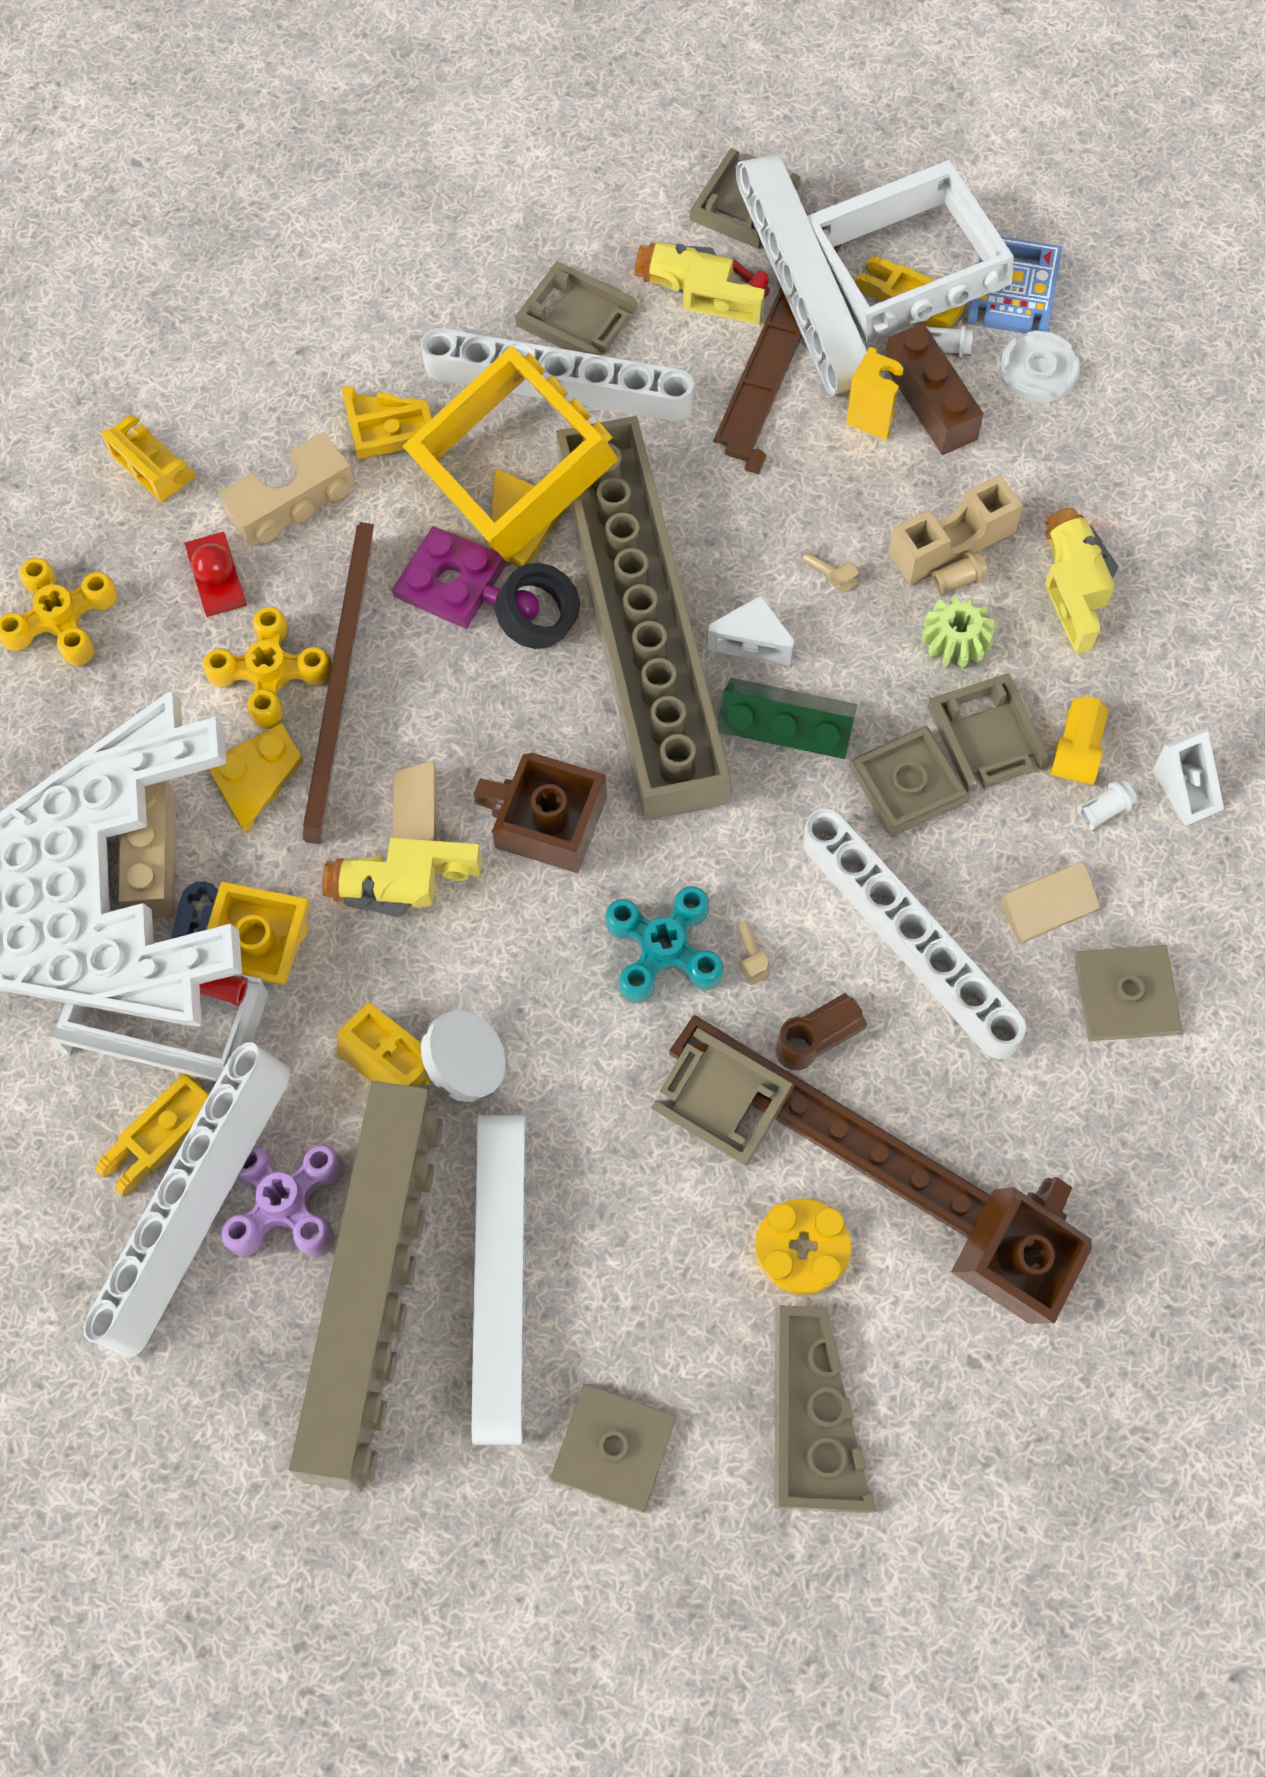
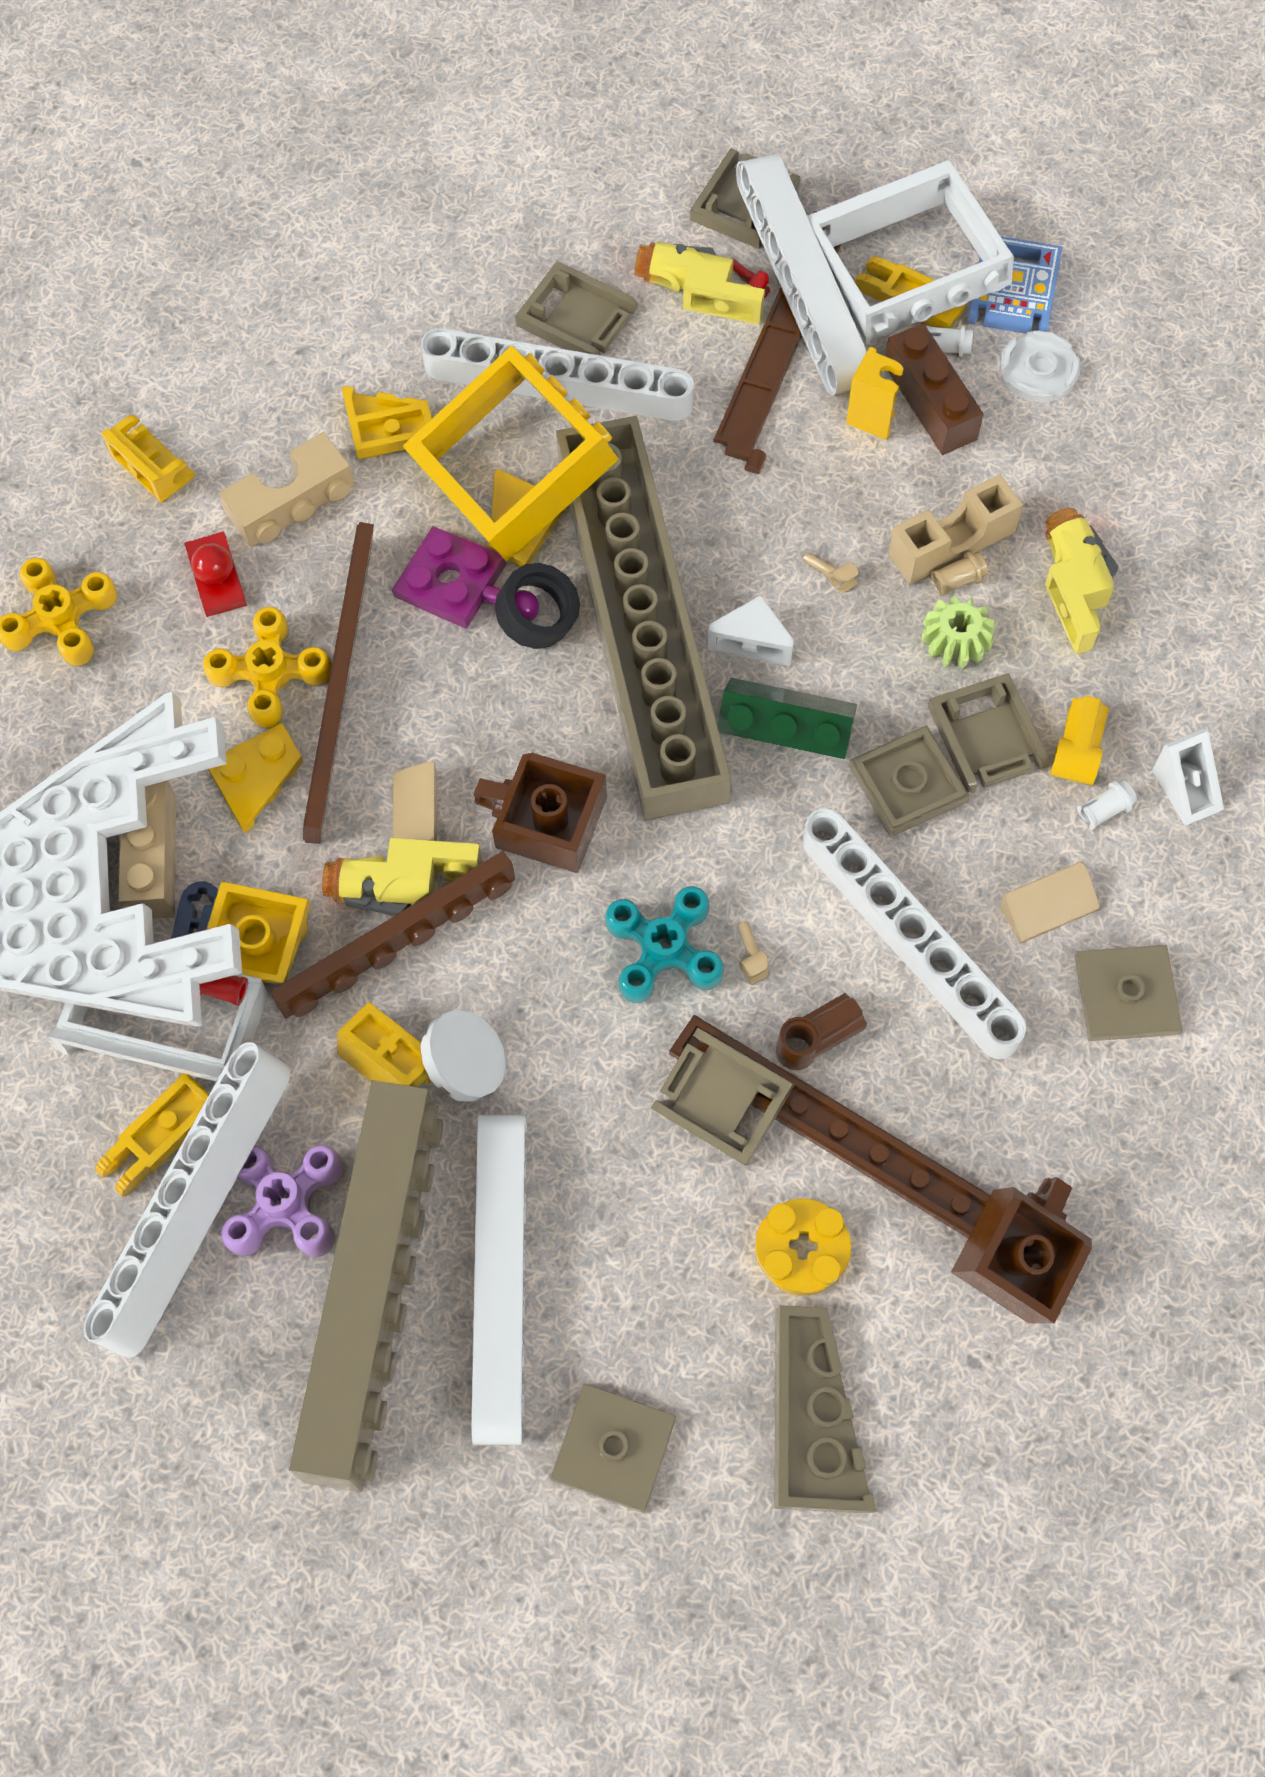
none -> reddish brown plate [270,851,515,1019]

